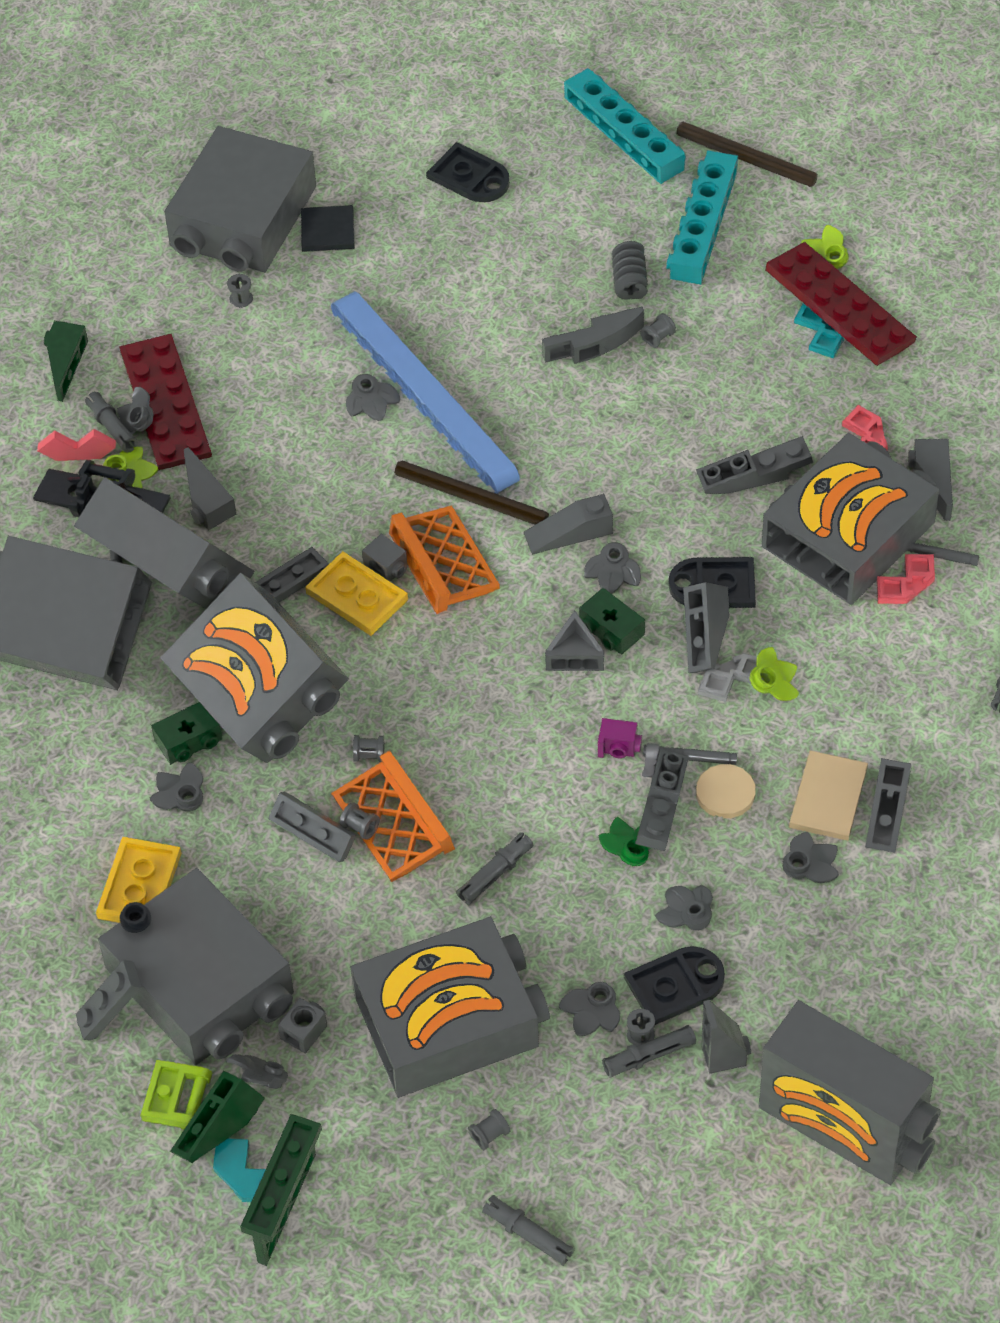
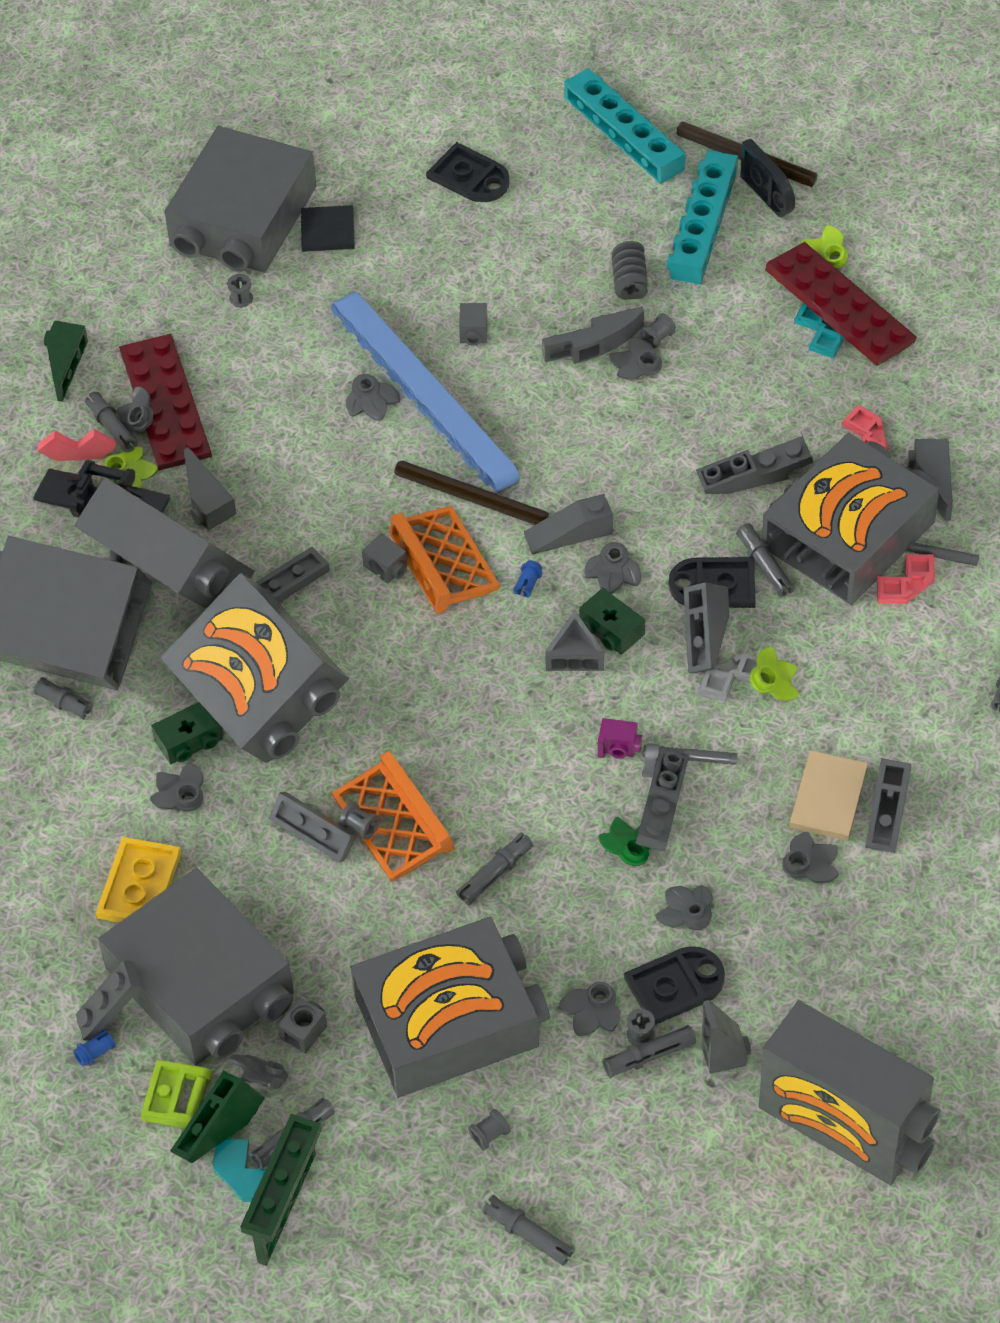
black plate [120,902,151,933] -> none
yellow plate [305,551,408,636] -> none
dark grey bush [353,735,385,762] -> none
tan tile [696,764,755,819] -> none
none -> dark grey pin [34,677,93,720]
none -> blue pin [73,1030,116,1066]
none -> dark grey pin [249,1097,335,1170]
none -> dark grey brick [459,303,488,346]
none -> blue pin [513,560,543,598]
none -> dark grey plate [609,337,662,380]
none -> dark grey pin [736,523,795,597]
none -> black tile [740,138,795,217]

